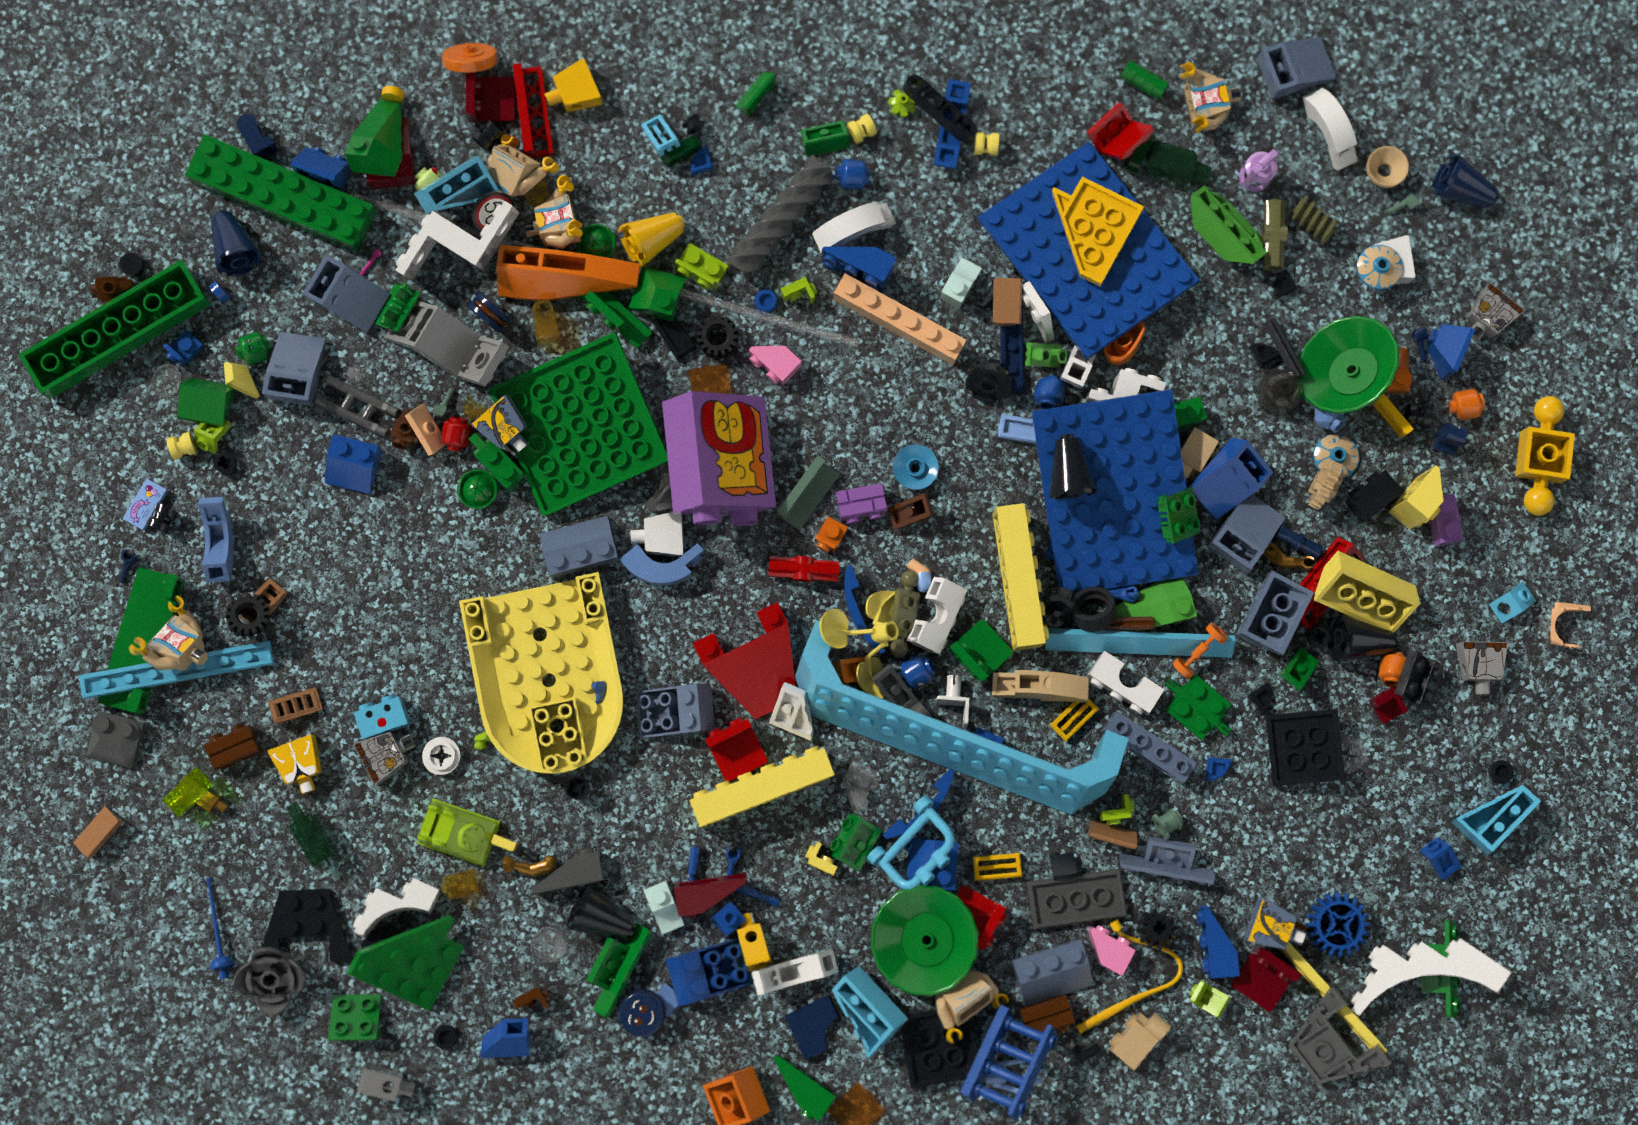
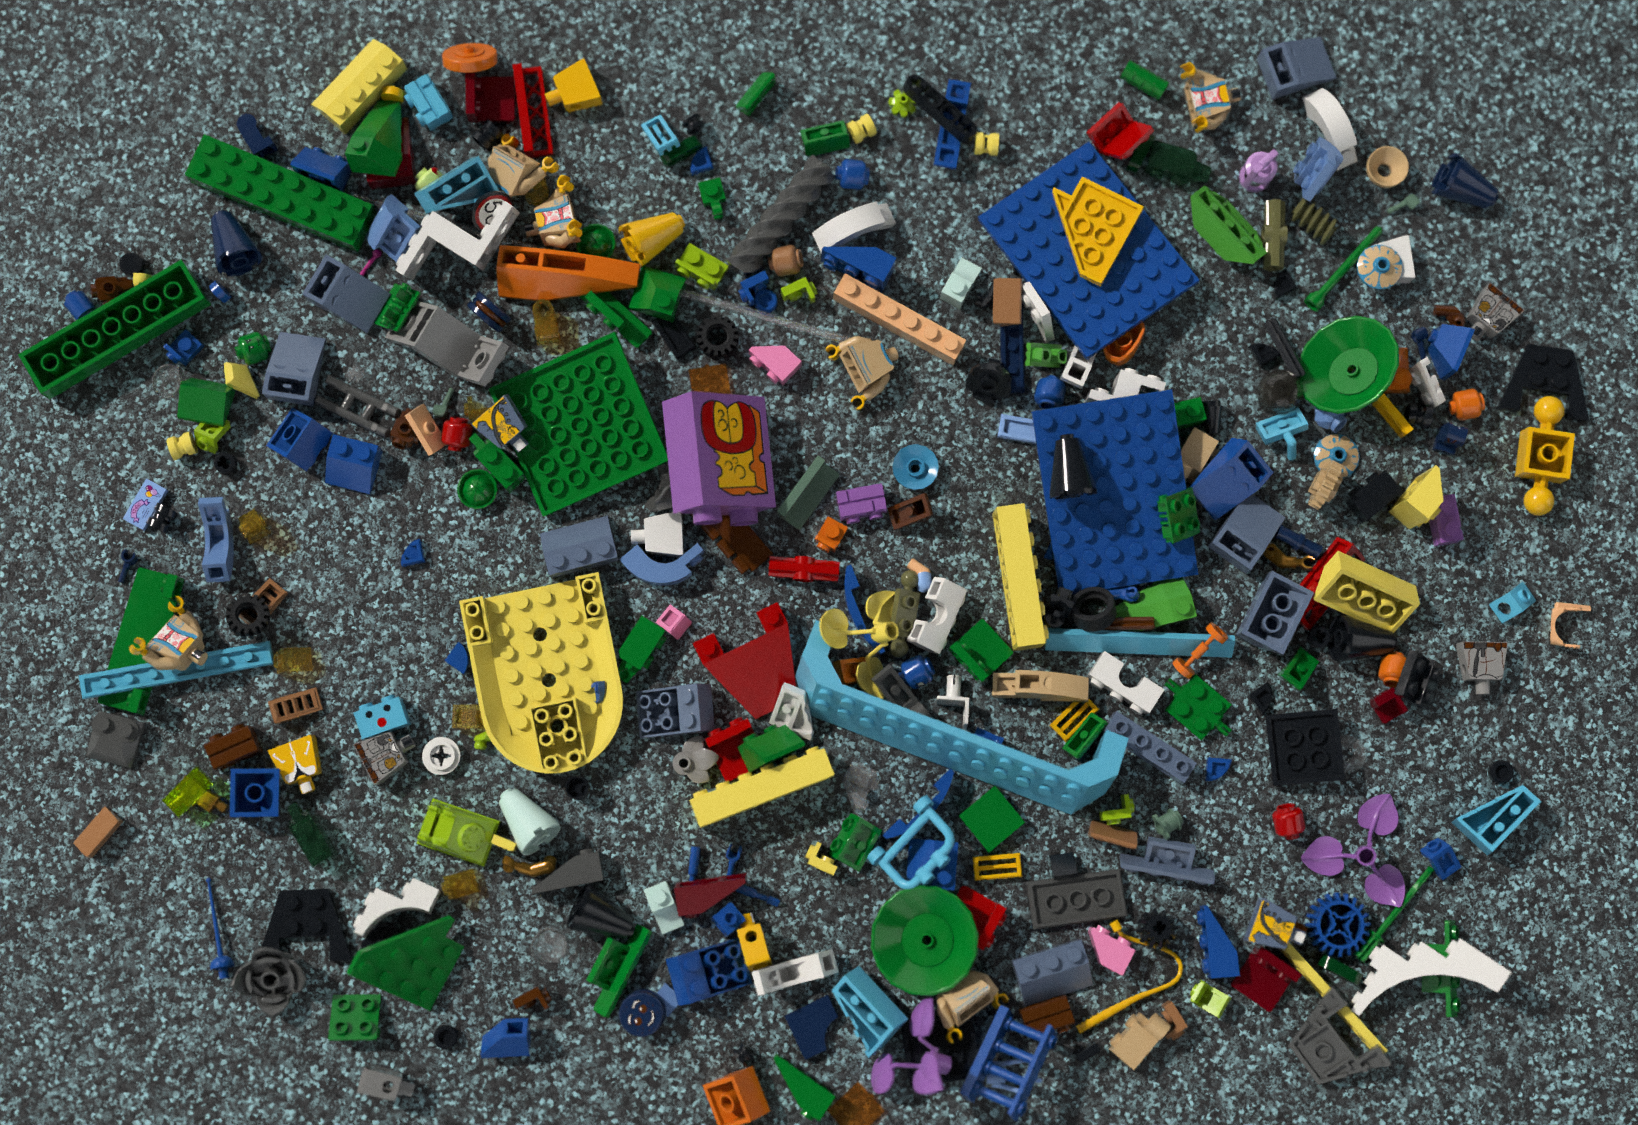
none -> blue brick [64,290,97,320]
none -> light yellow hinge [133,273,152,287]
none -> blue slope [230,768,280,817]
none -> clear yellow brick [238,509,272,545]
none -> blue slope [266,408,333,472]
none -> clear yellow bracket [273,647,312,674]
none -> light yellow slope [311,39,407,135]
none -> medium blue brick [366,194,421,262]
none -> blue tile [401,539,426,567]
none -> medium azure brick [404,74,453,131]
none -> blue tile [445,642,469,675]
none -> clear yellow bracket [452,704,485,729]
none -> light aqua cone [499,788,561,856]
none -> green hinge [618,615,667,684]
none -> bright pink slope [656,604,692,640]
none -> light grey plate [672,736,719,784]
none -> reddish brown windscreen [690,514,773,574]
none -> green plate [698,177,726,220]
none -> black bush [732,1043,755,1067]
none -> blue bracket [738,270,769,307]
none -> green slope [738,724,805,772]
none -> medium nougat head [768,245,804,277]
none -> tan torso [825,336,899,410]
none -> medium lavender plant [871,996,952,1095]
none -> green tile [958,786,1025,853]
none -> green slope [1062,712,1108,760]
none -> medium nougat bracket [1161,1000,1188,1040]
none -> black cone [1202,400,1223,434]
none -> medium azure plate [1256,407,1308,460]
none -> red head [1272,803,1306,840]
none -> medium blue brick [1293,137,1344,202]
none -> medium lavender plant [1301,794,1405,907]
none -> green piece [1304,226,1383,312]
none -> dark green beam [1317,954,1363,986]
none -> green piece [1353,866,1434,963]
none -> white wing [1409,357,1446,409]
none -> reddish brown arm [1433,304,1465,327]
none -> black wing [1497,344,1589,422]

